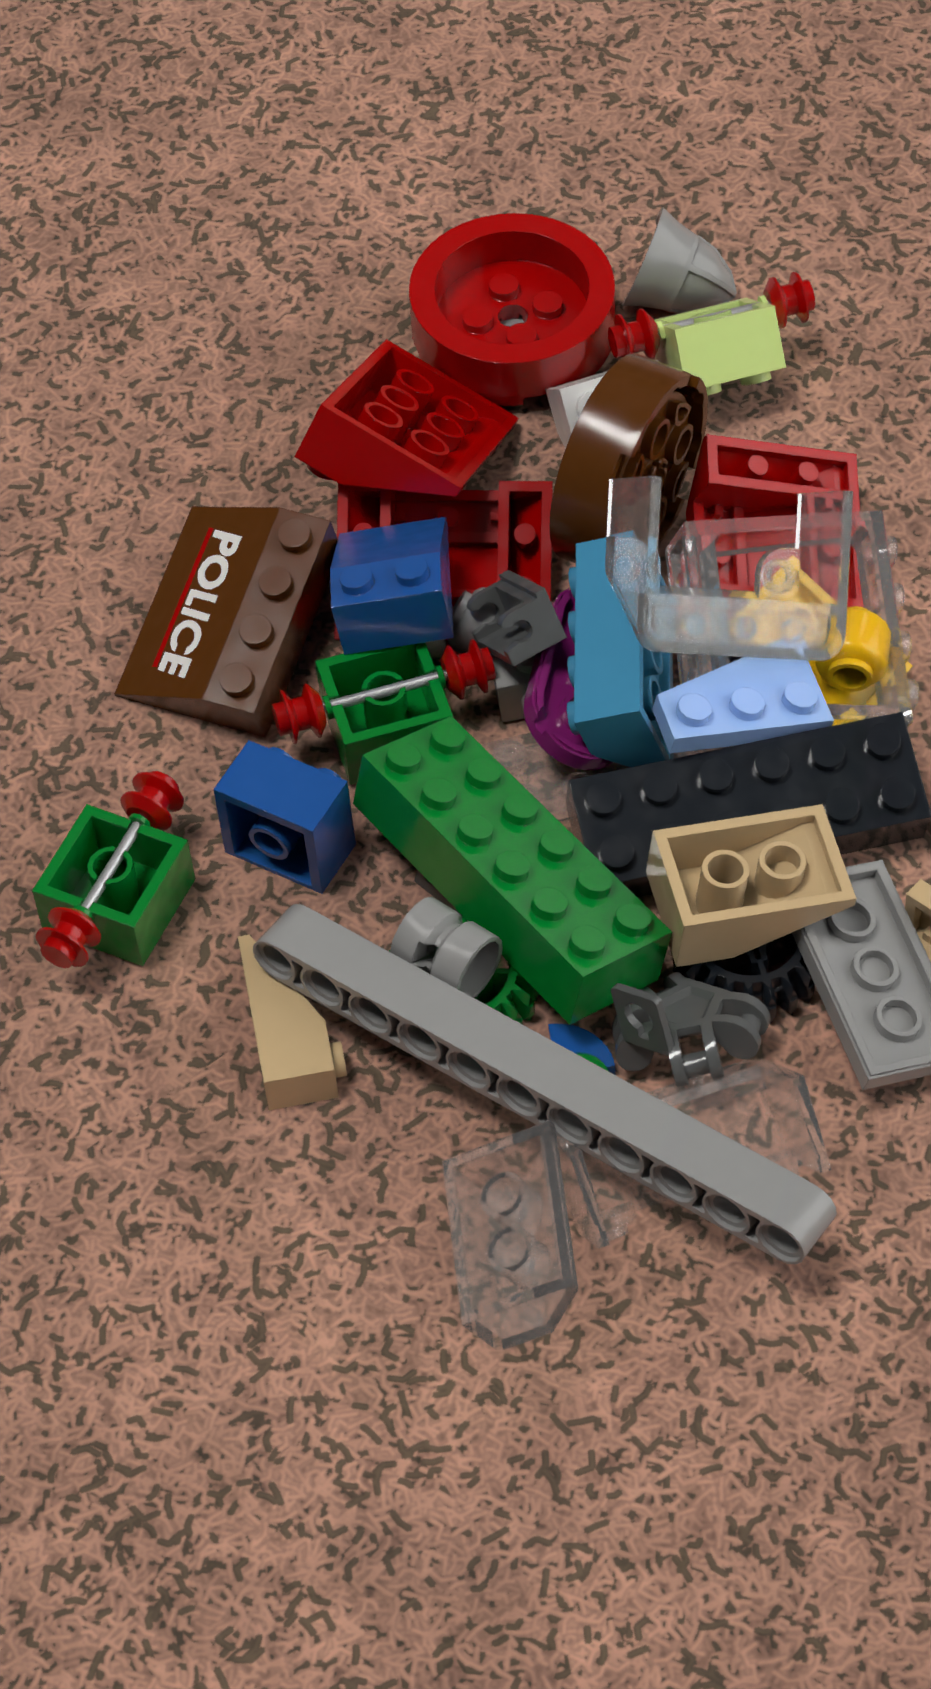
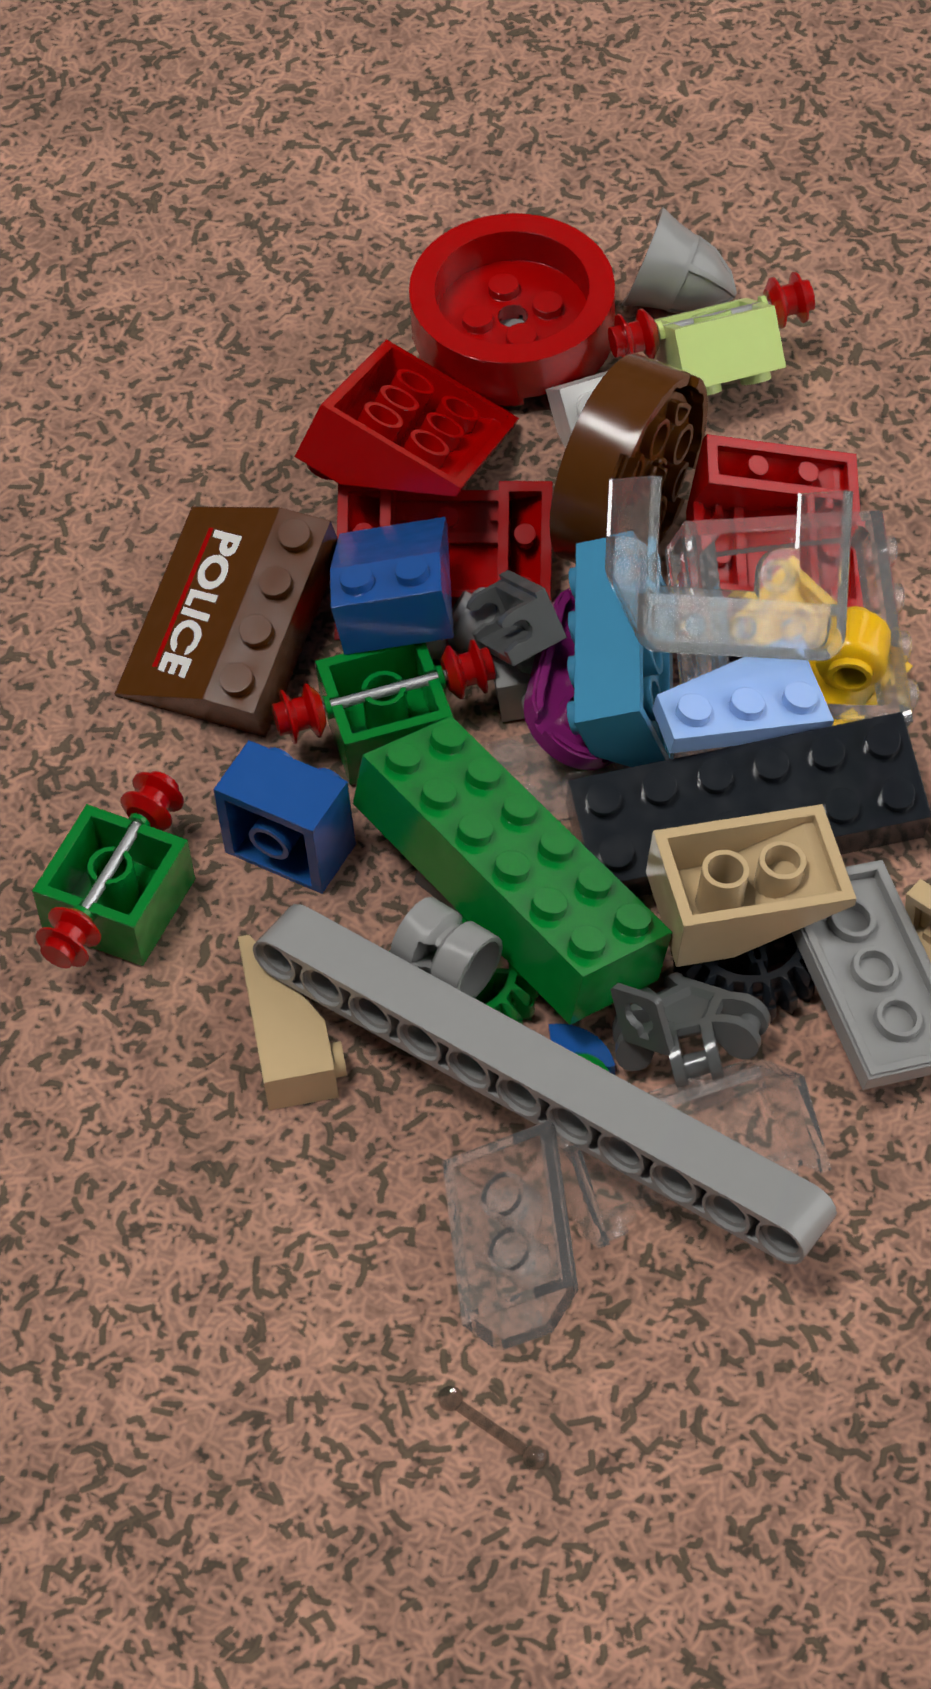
none -> clear smoke hinge [438,1386,548,1470]

